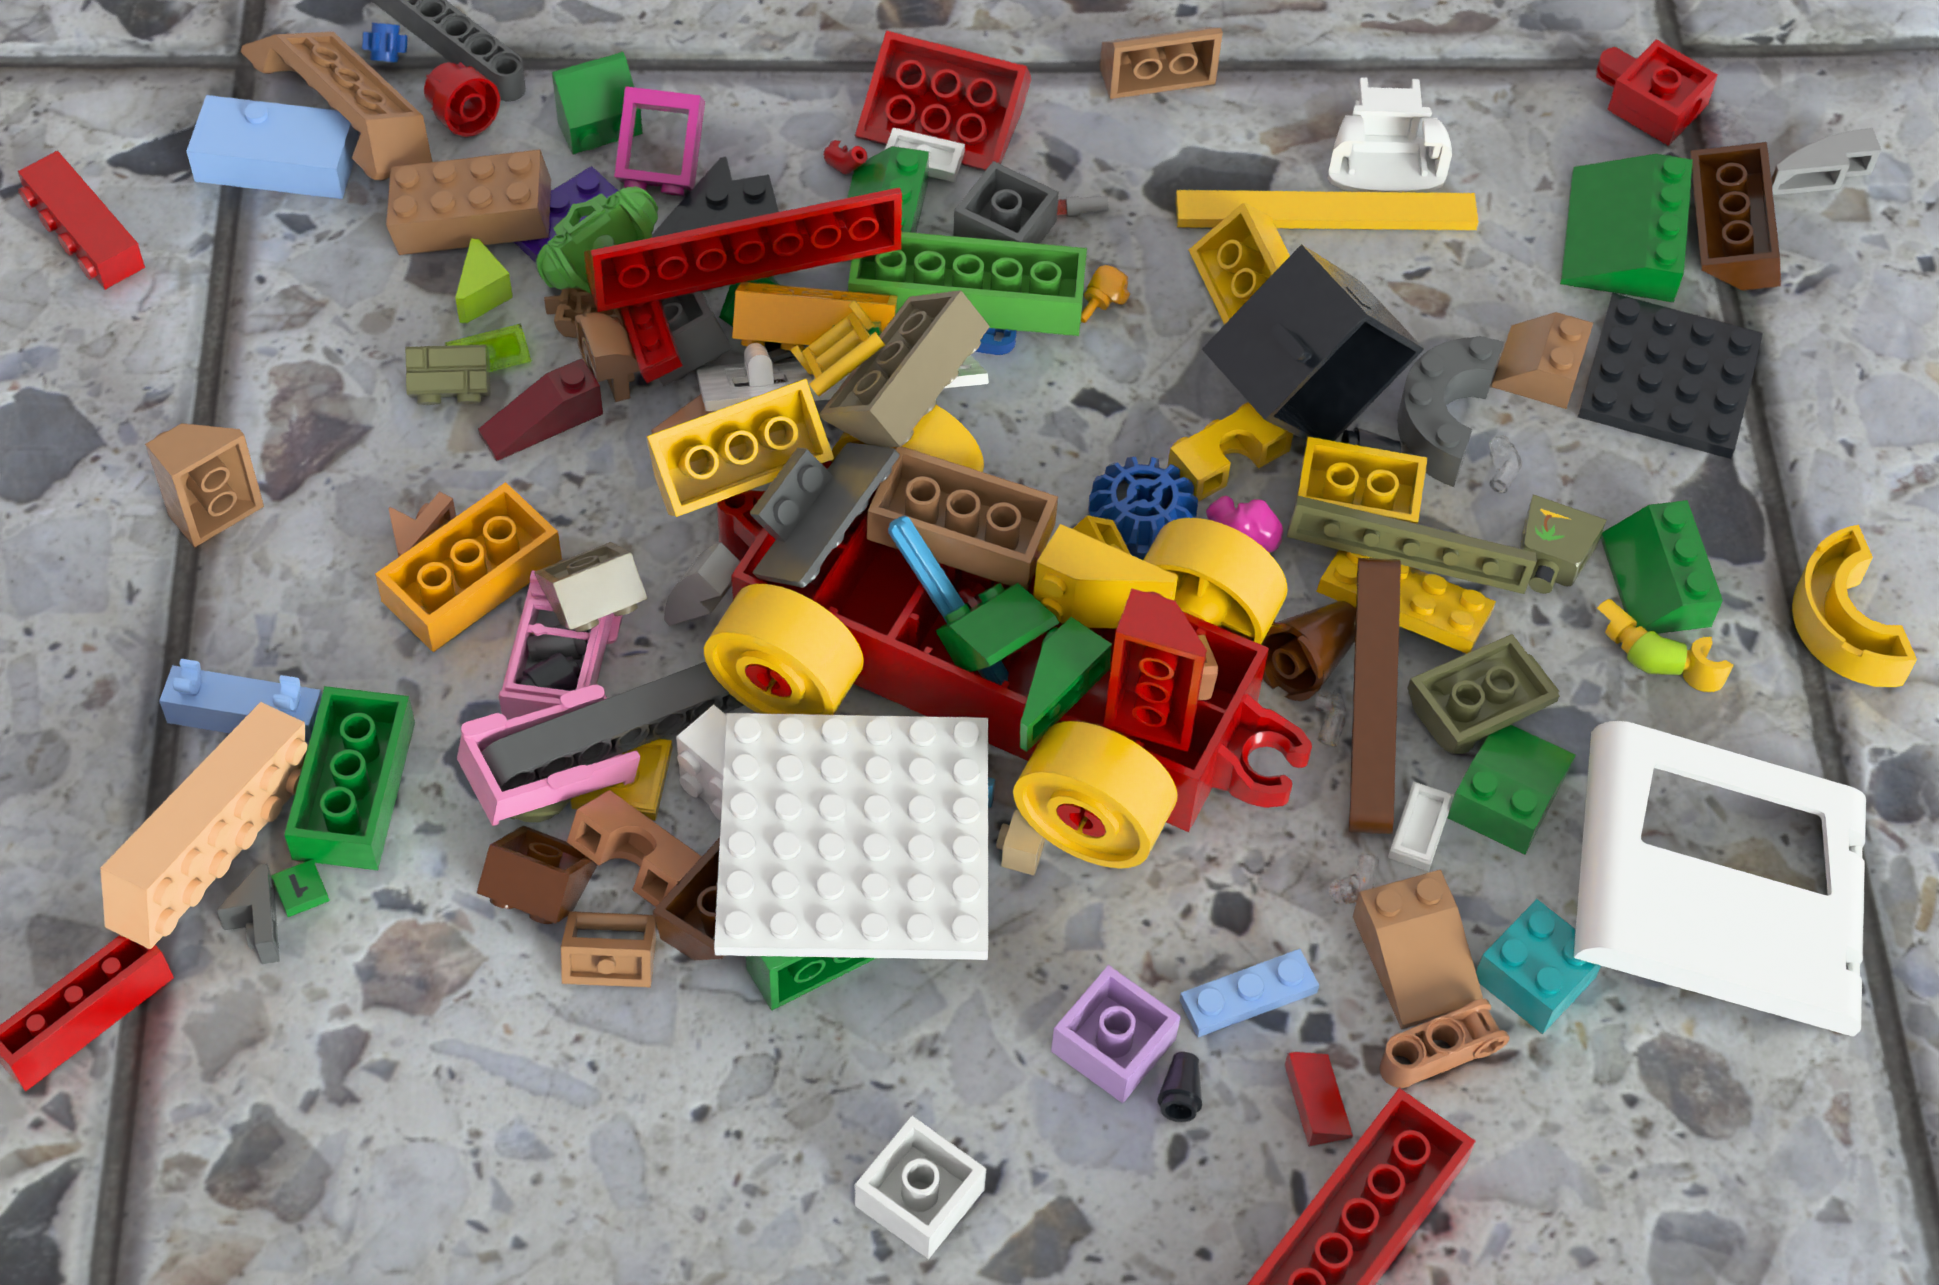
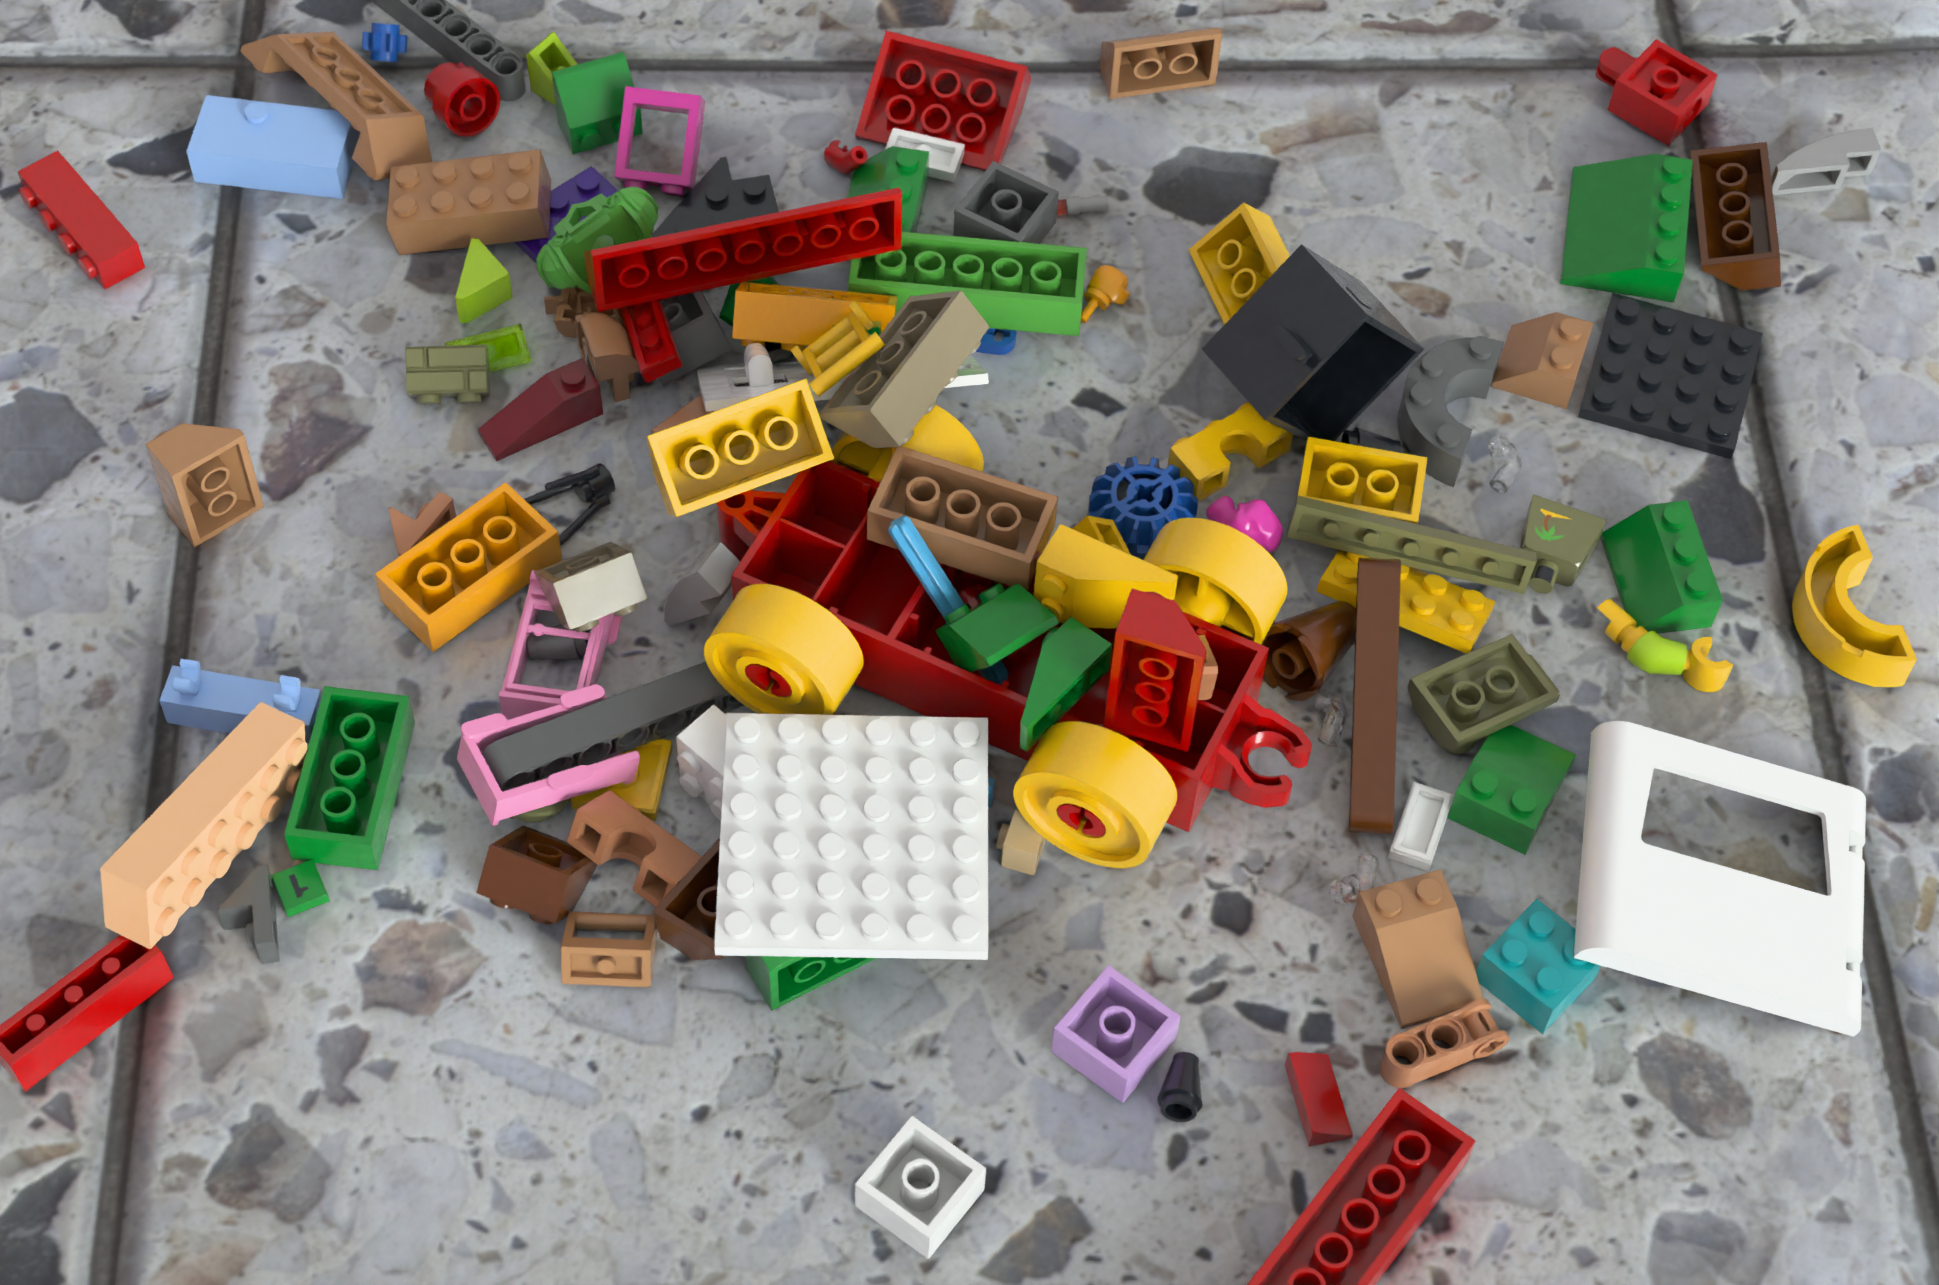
black brick [516,652,581,691] -> none
dark grey bracket [749,443,900,587] -> none
yellow tile [1176,190,1478,230] -> none
light blue plate [1179,949,1319,1038] -> none
white piece [1327,78,1452,193] -> none
none -> black plant [524,463,615,546]
none -> lime slope [526,32,578,106]

